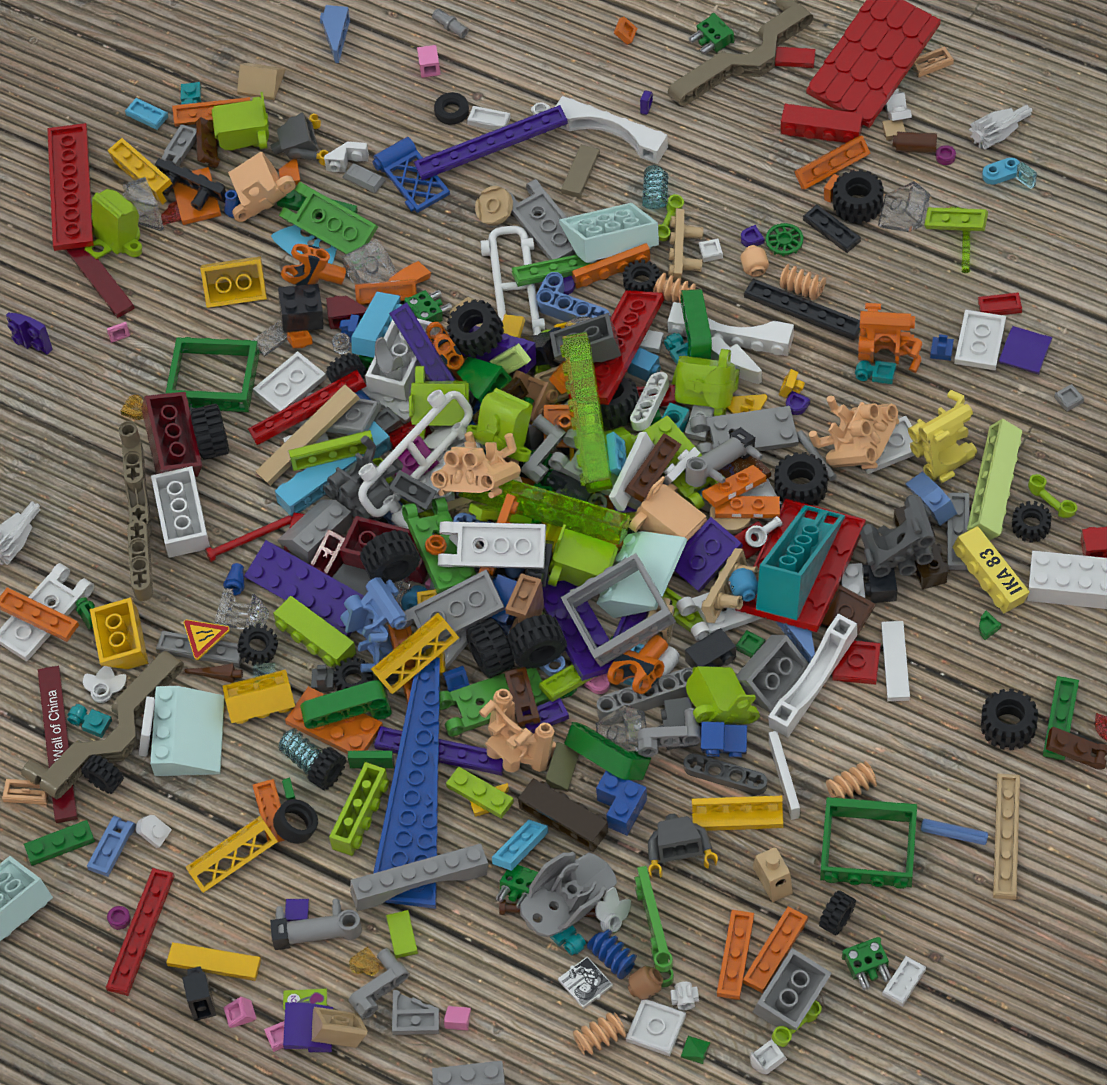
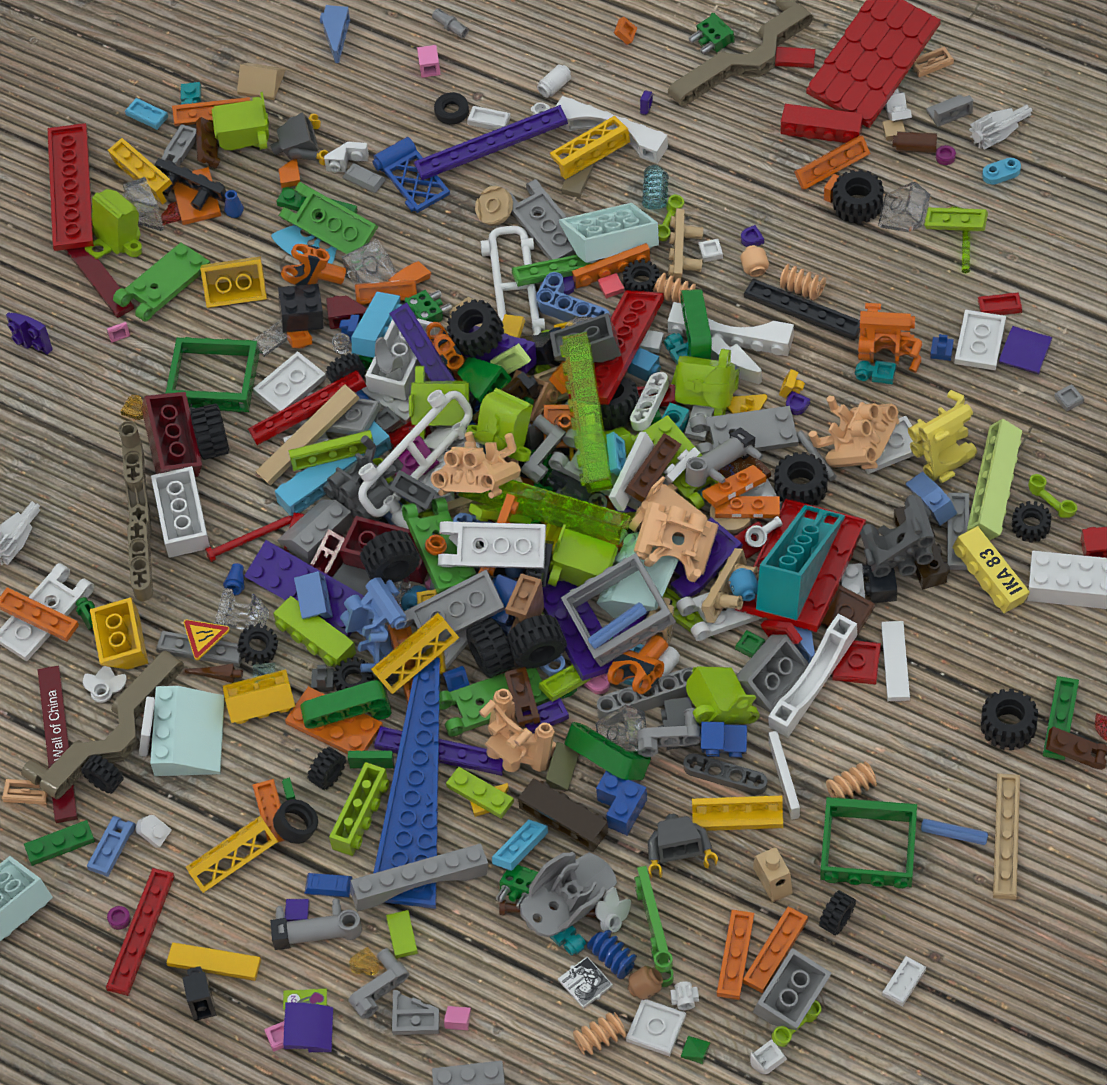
teal plate [67,704,112,738] -> none
bright pink slope [223,997,256,1028] -> none
light nougat piece [228,152,295,222] -> none
clear light blue piece [278,728,322,775] -> none
tan slope [312,1007,368,1048] -> none
black brick [685,628,736,668] -> none
green wheel [766,223,803,257] -> none
black tile [803,205,861,253] -> none
green piece [842,937,891,990] -> none
green tile [979,610,1001,640] -> none
clear light blue tile [1016,162,1037,189] -> none
none -> bright green hinge [113,242,211,322]
none -> medium blue panel [294,571,333,619]
none -> blue tile [304,873,352,897]
none -> black plate [517,372,540,400]
none -> white head [537,64,571,98]
none -> yellow fence [550,116,630,180]
none -> medium blue axle [588,602,647,649]
none -> coral tile [598,273,624,298]
none -> light nougat piece [634,502,719,582]
none -> dark purple tile [671,574,701,599]
none -> red tile [760,620,802,644]
none -> light grey panel [926,95,973,127]

